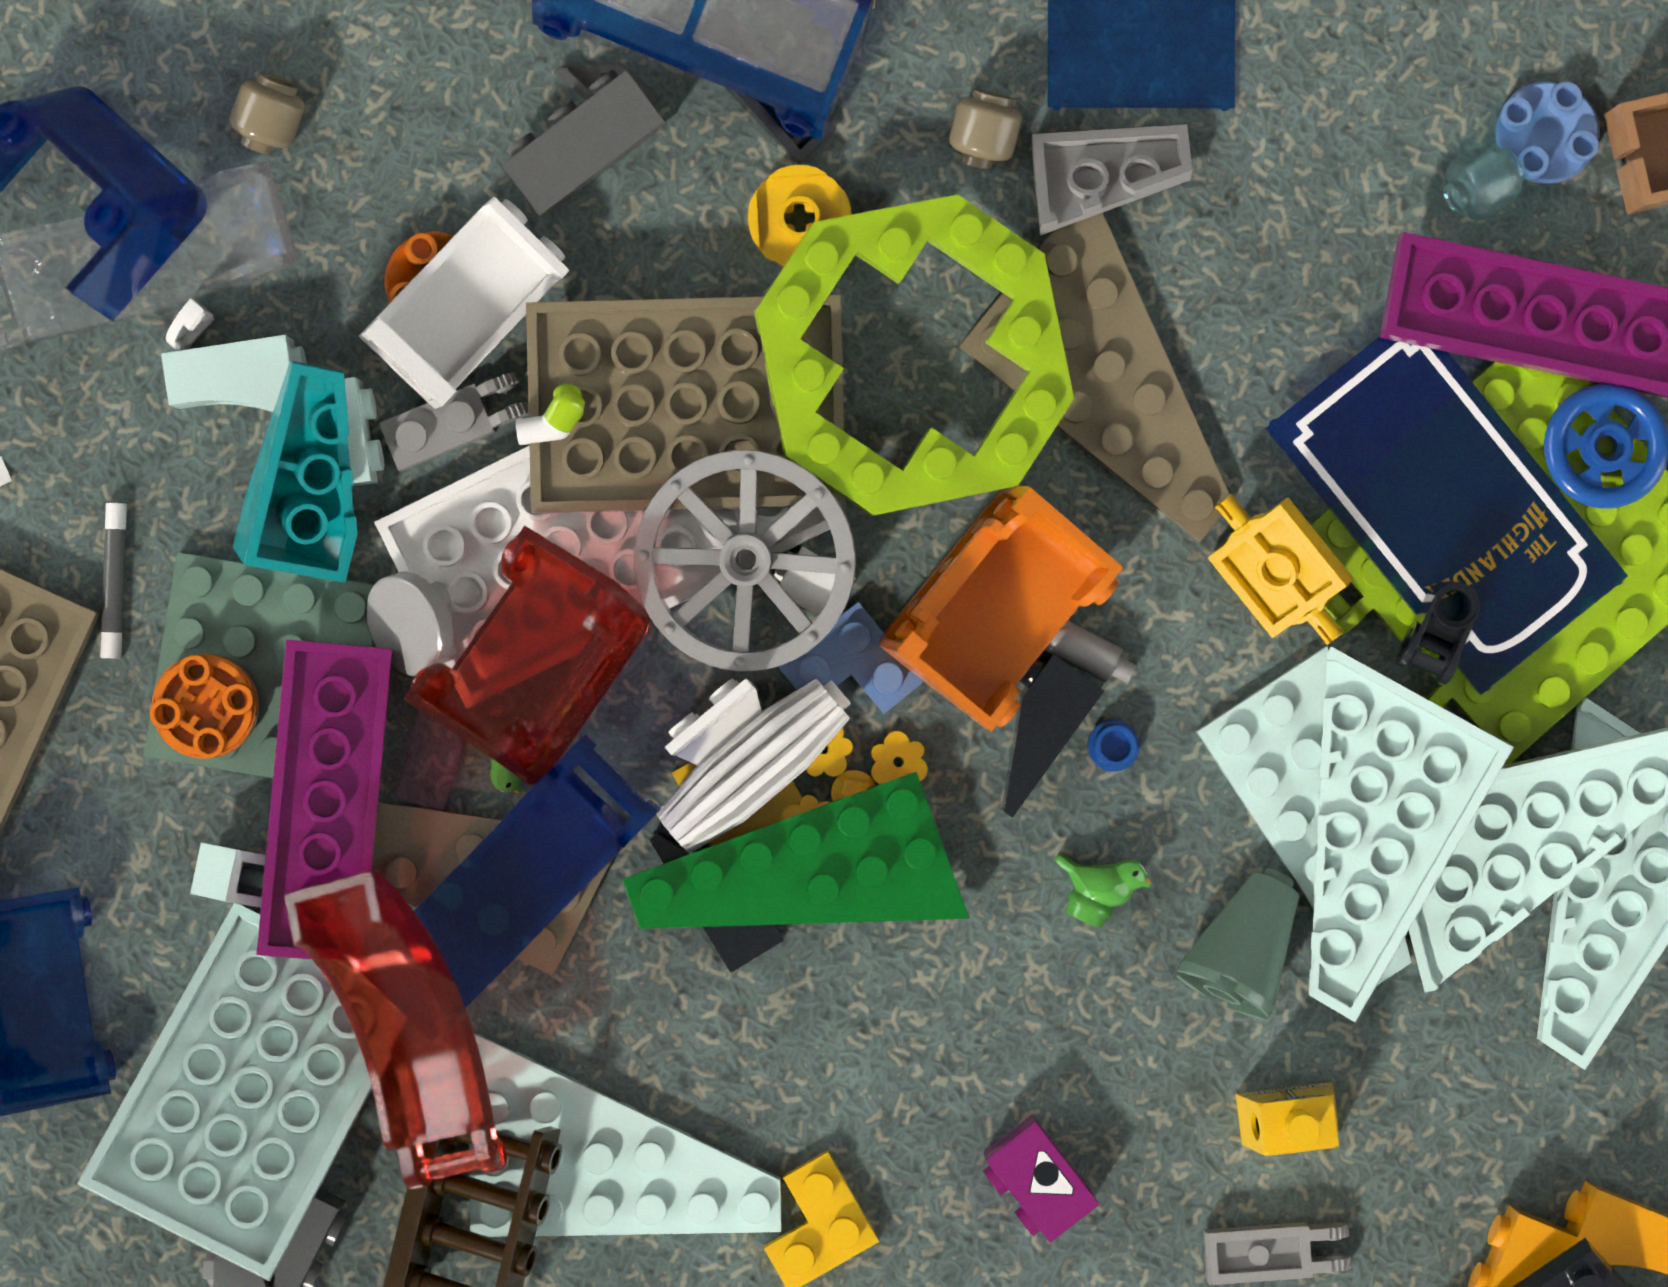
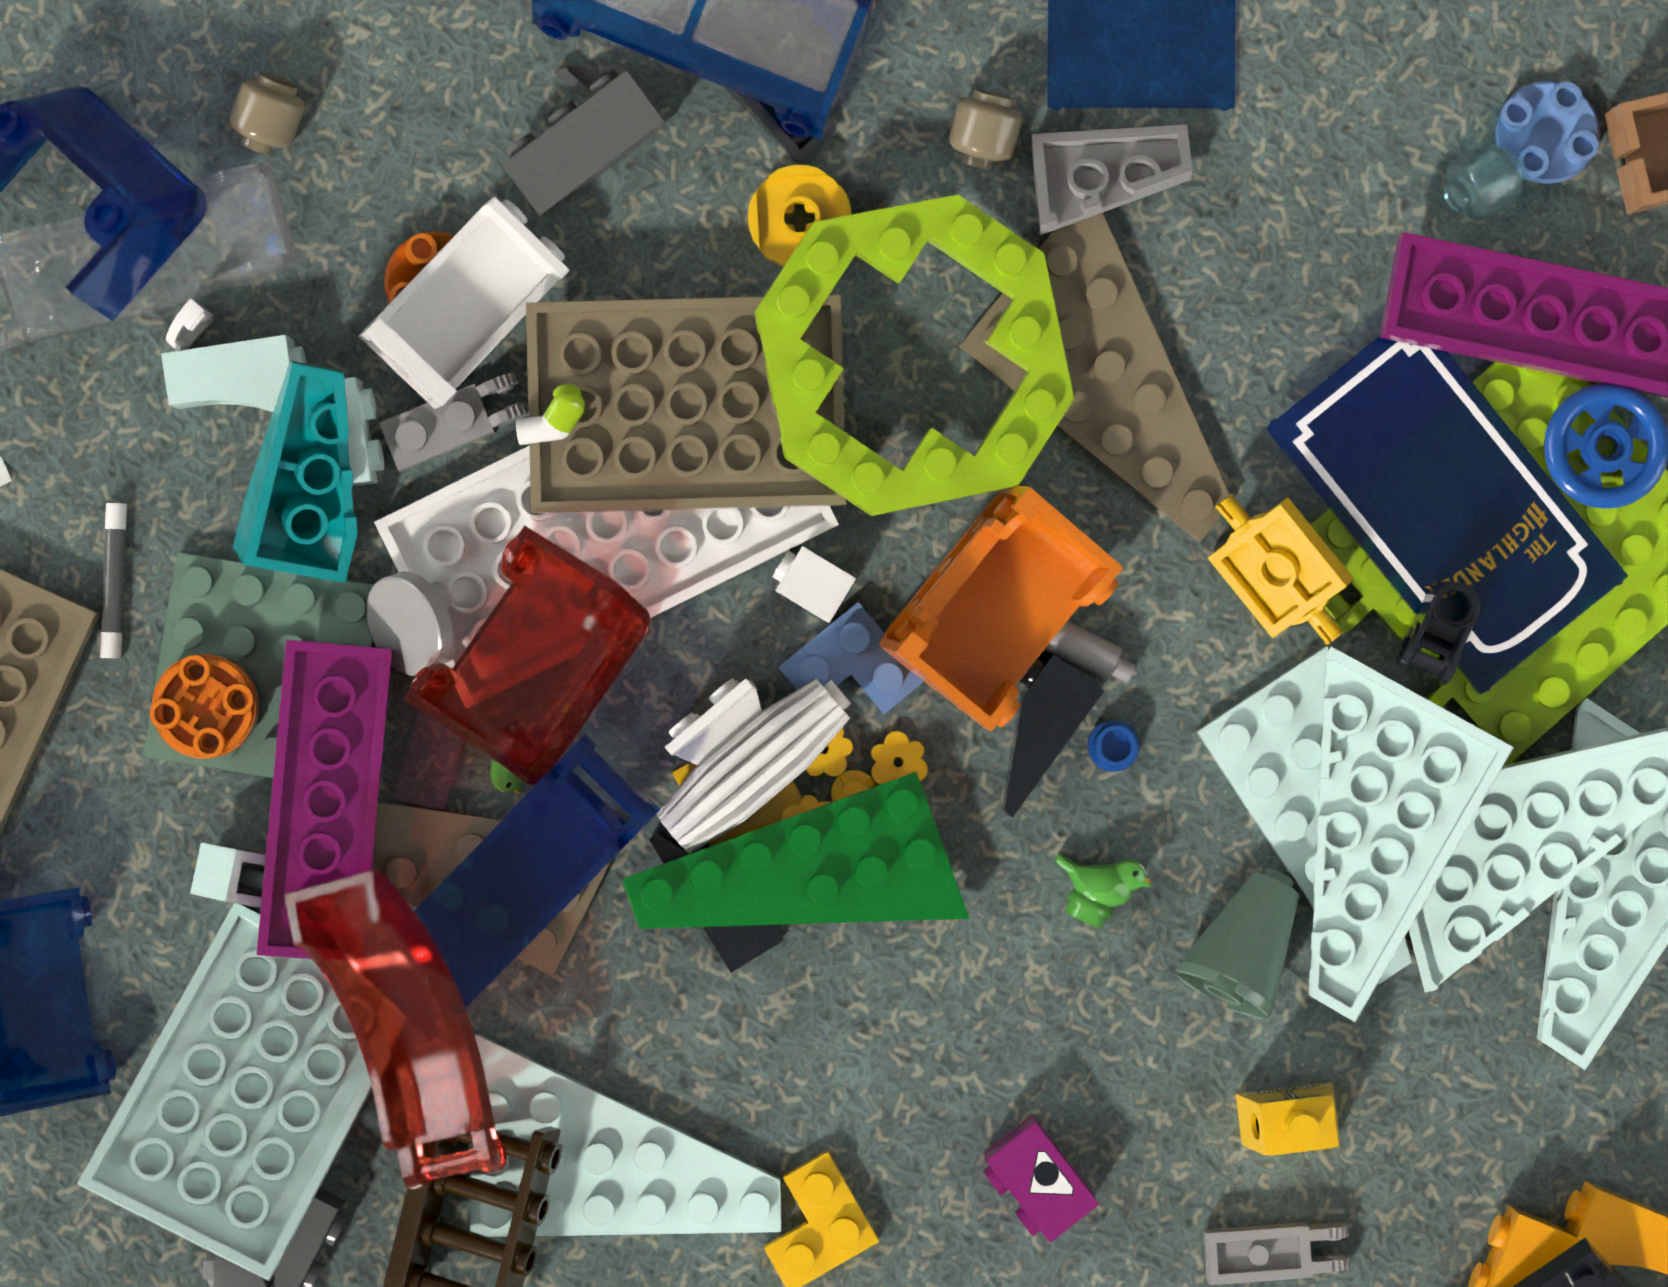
light grey wheel [634,449,856,671] -> none

